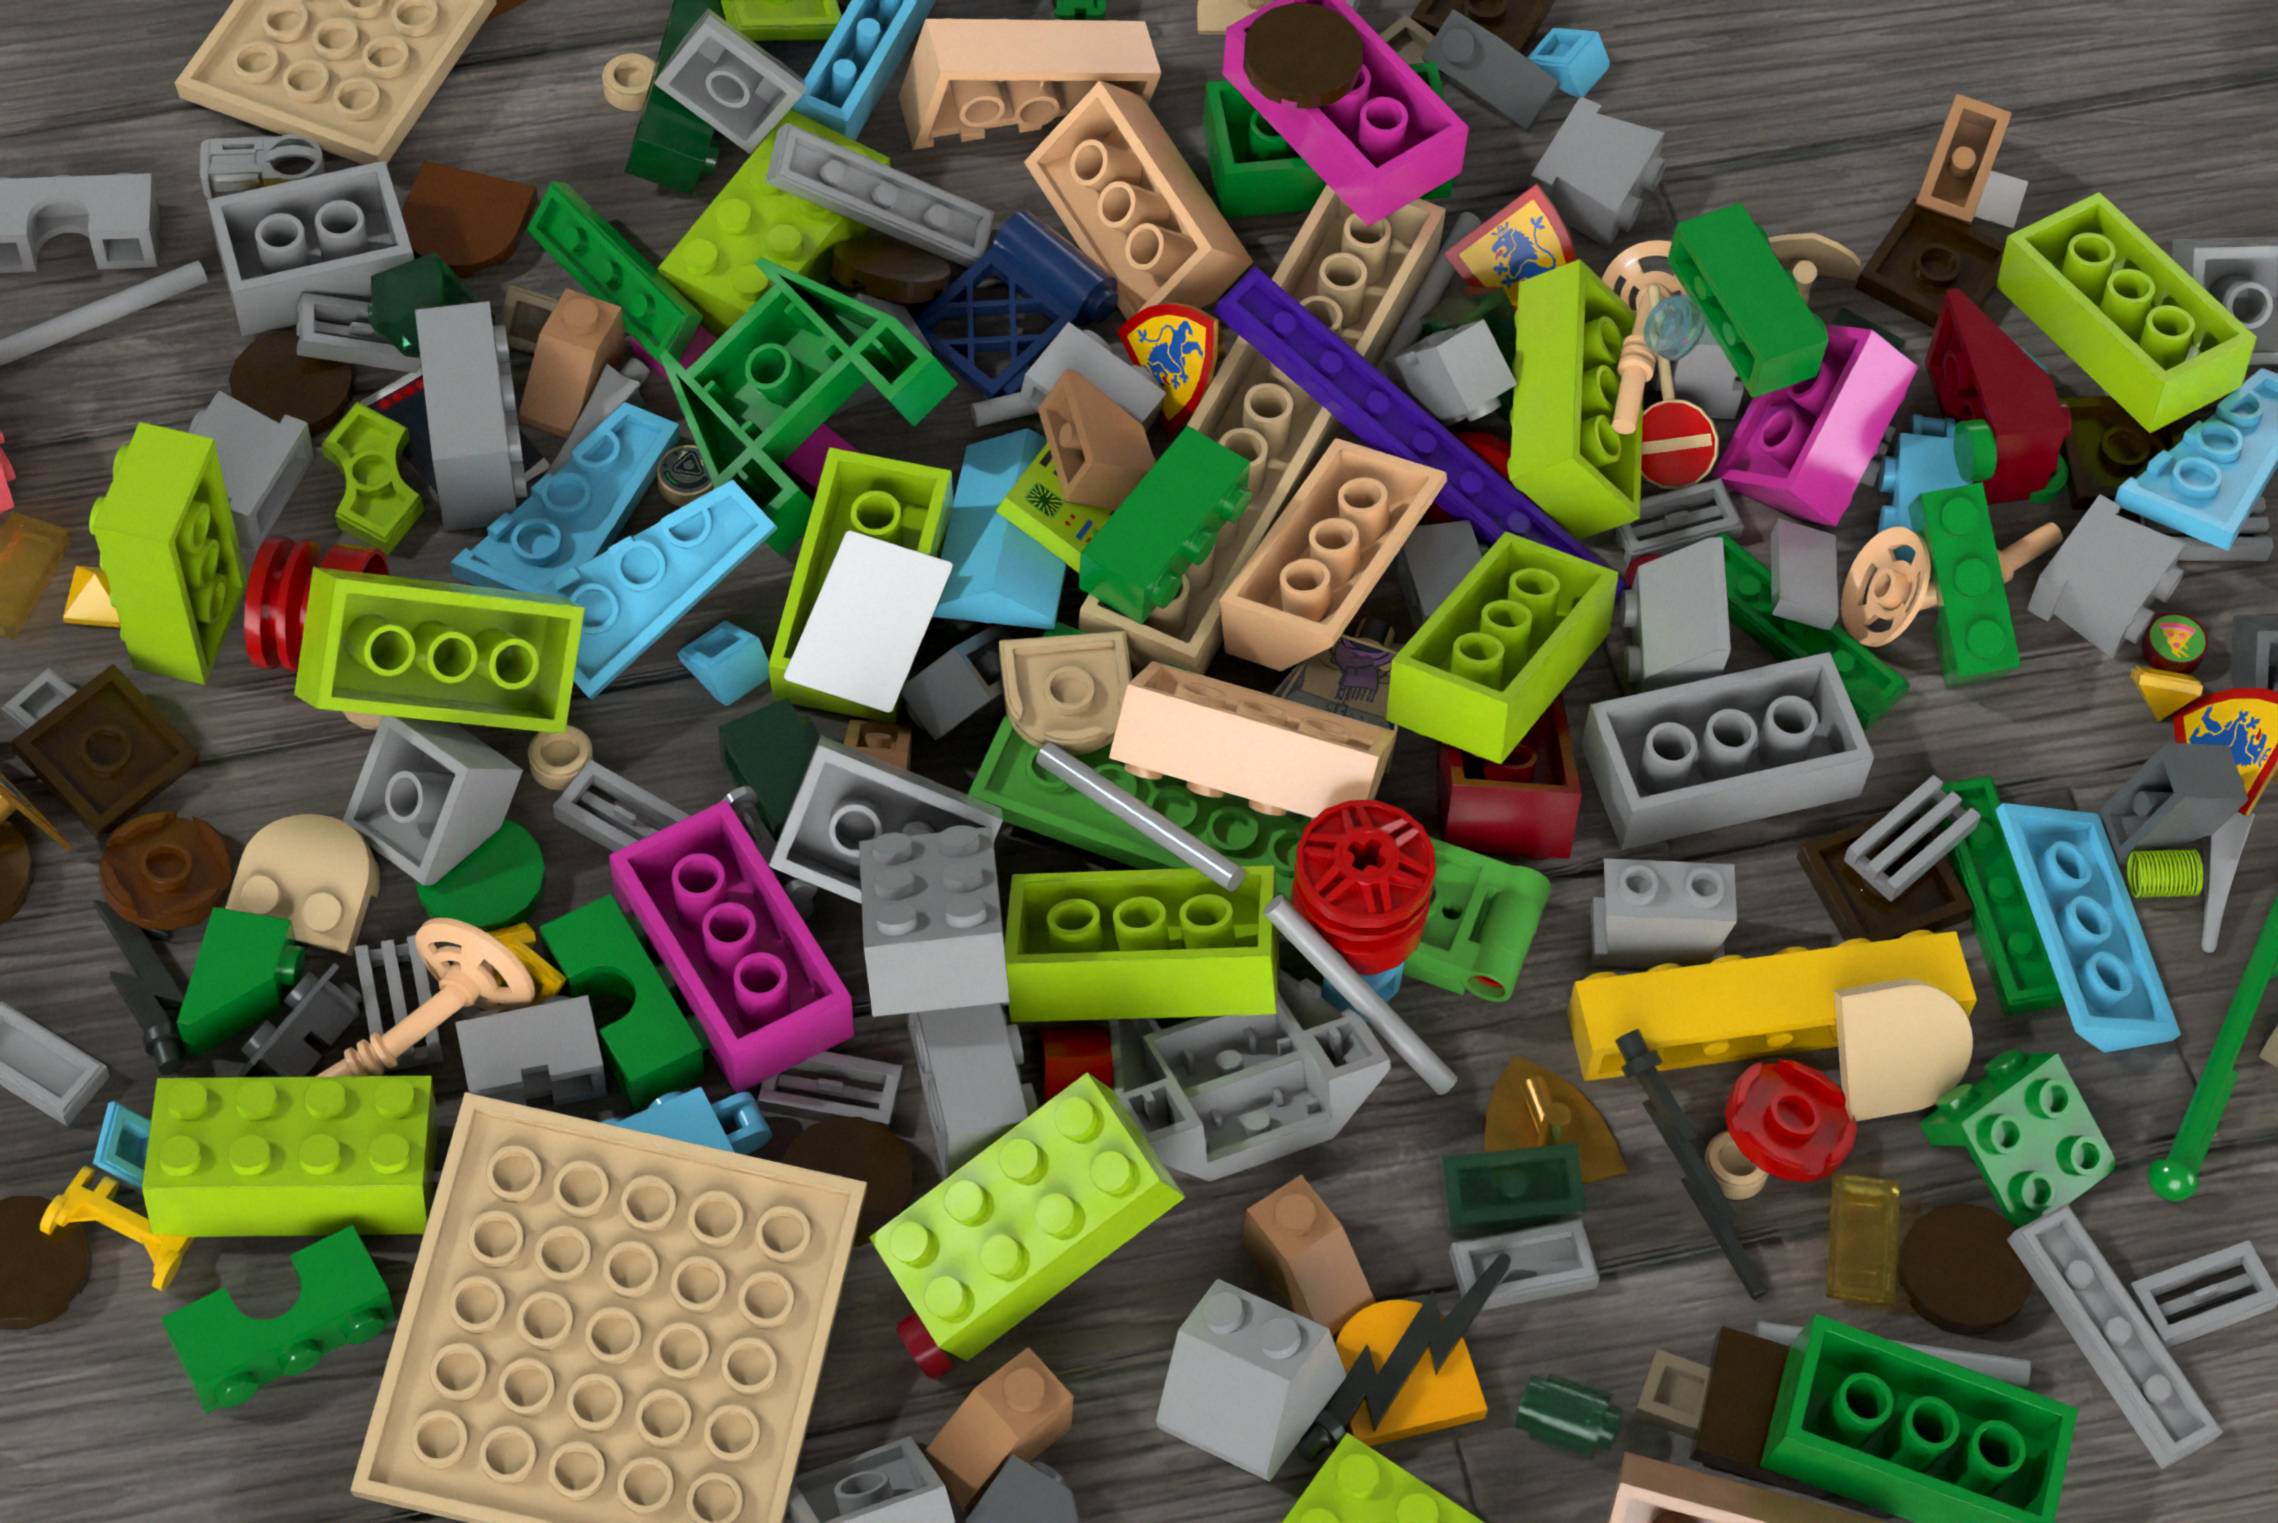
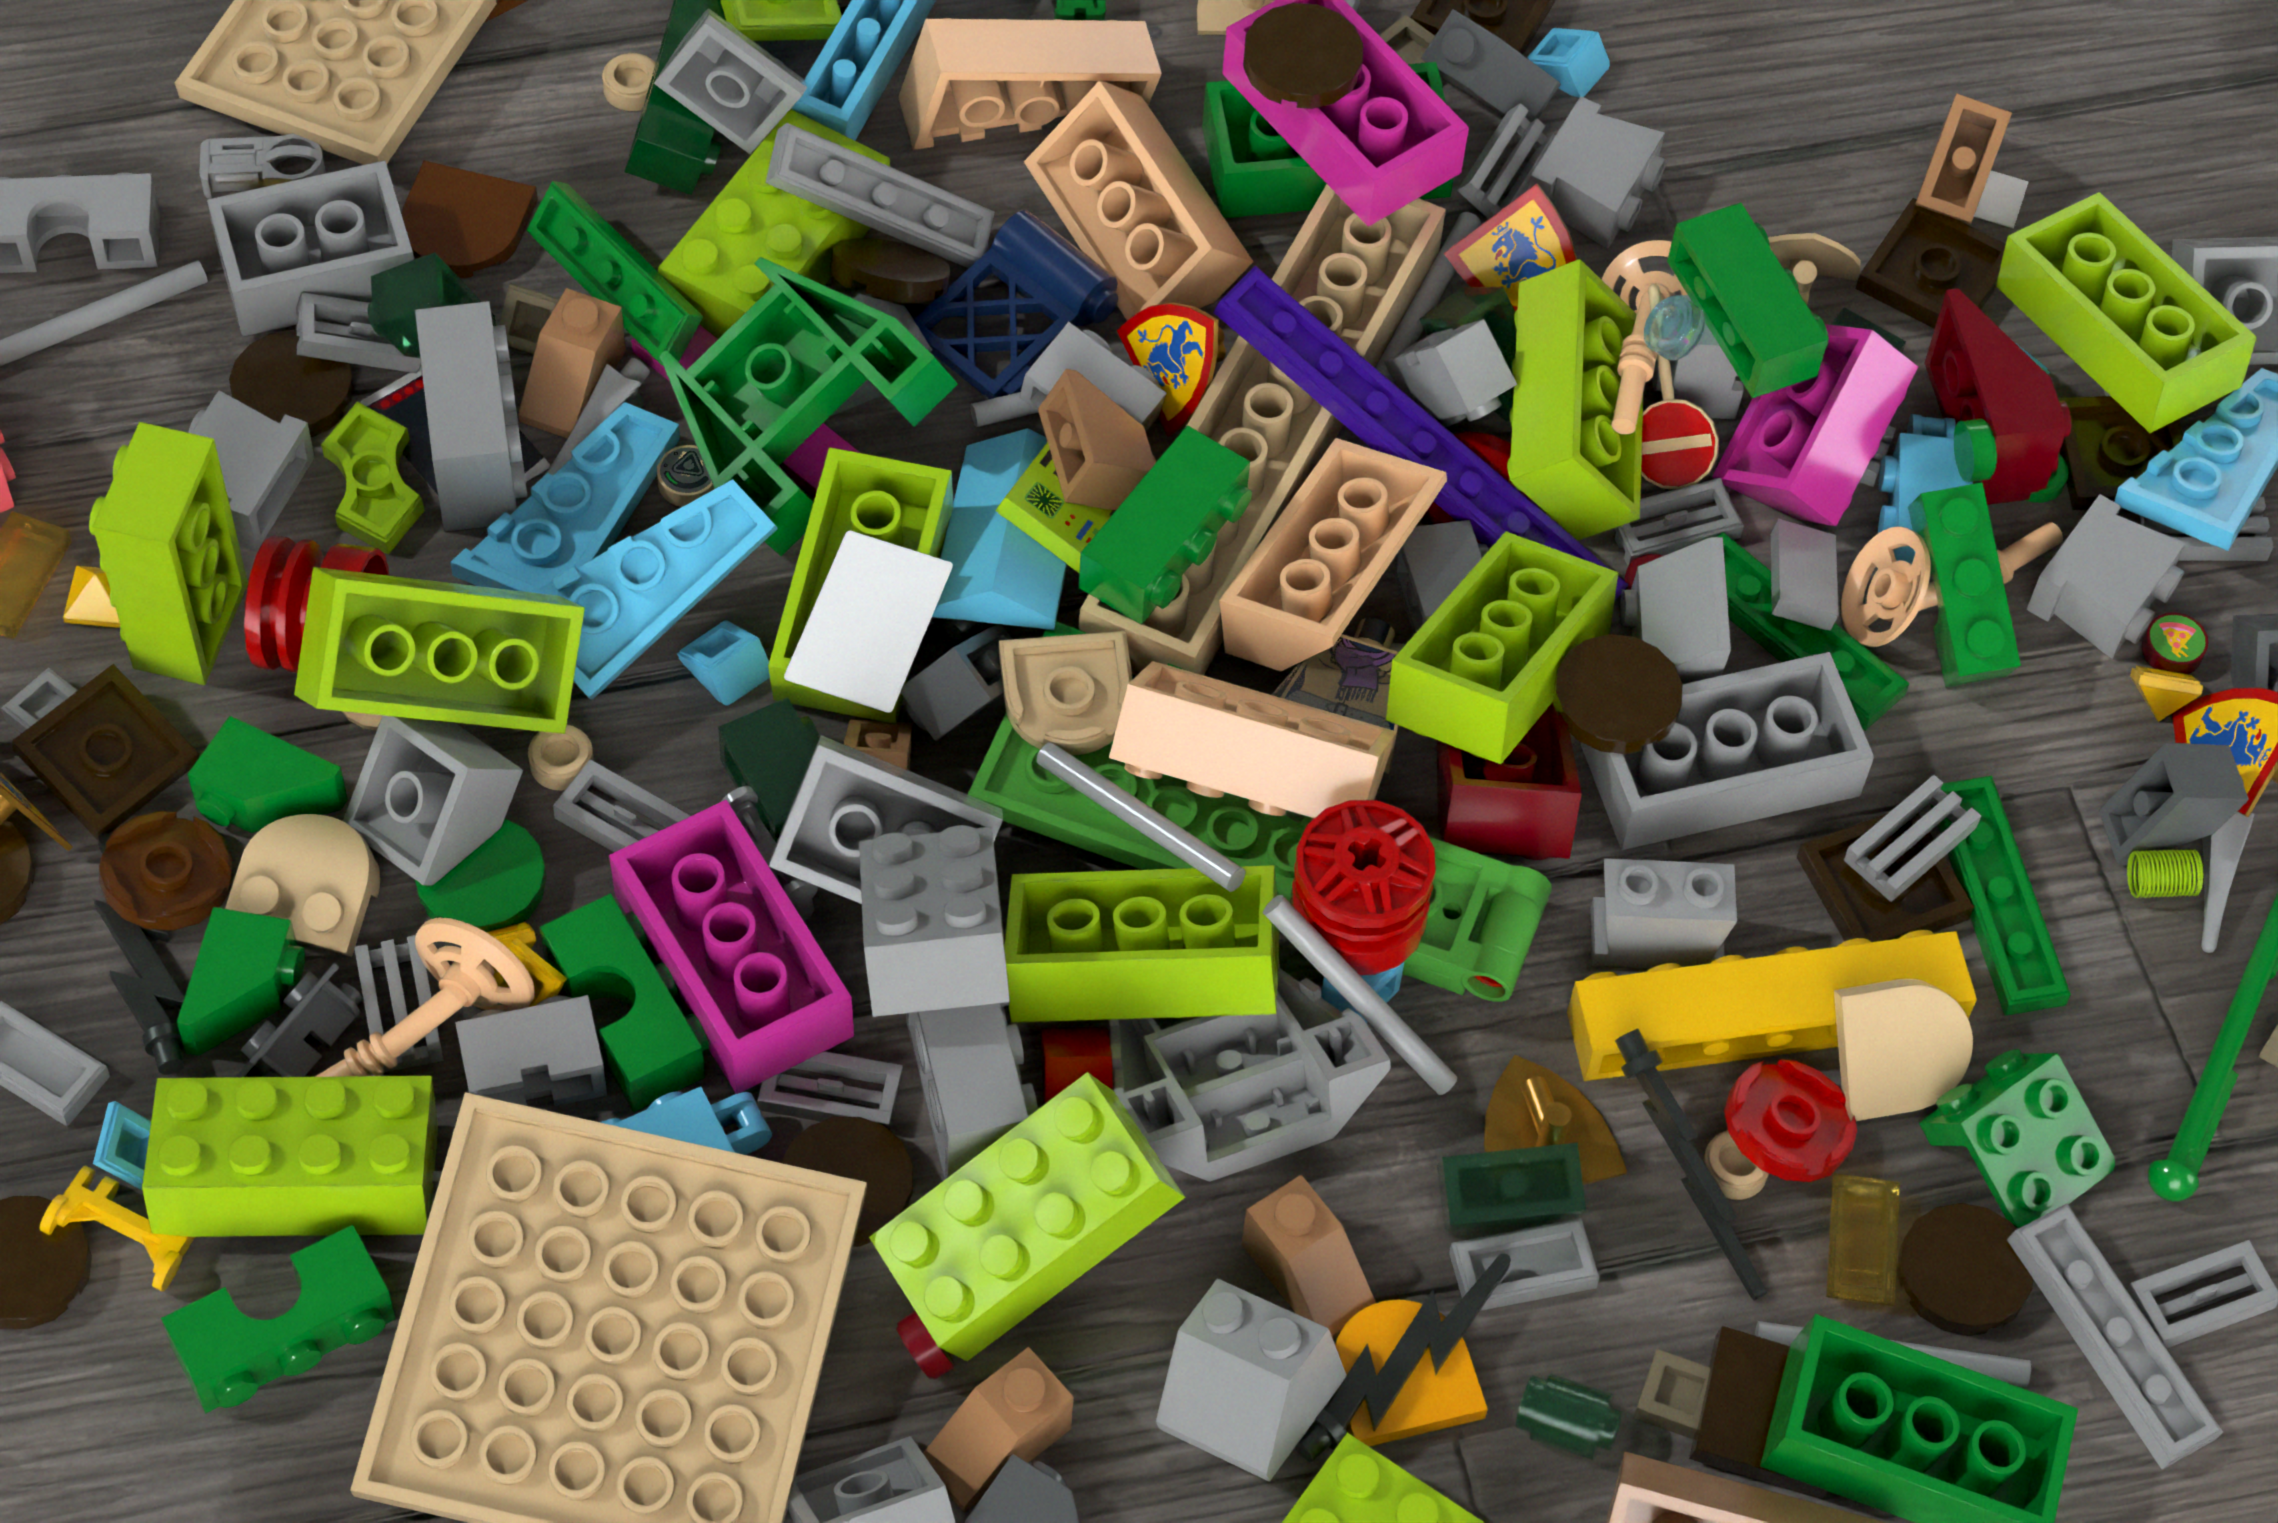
medium azure slope [1995,803,2181,1053] -> none
none -> green slope [187,716,348,833]
none -> light grey tile [1457,103,1556,219]
none -> dark brown tile [1553,634,1683,754]

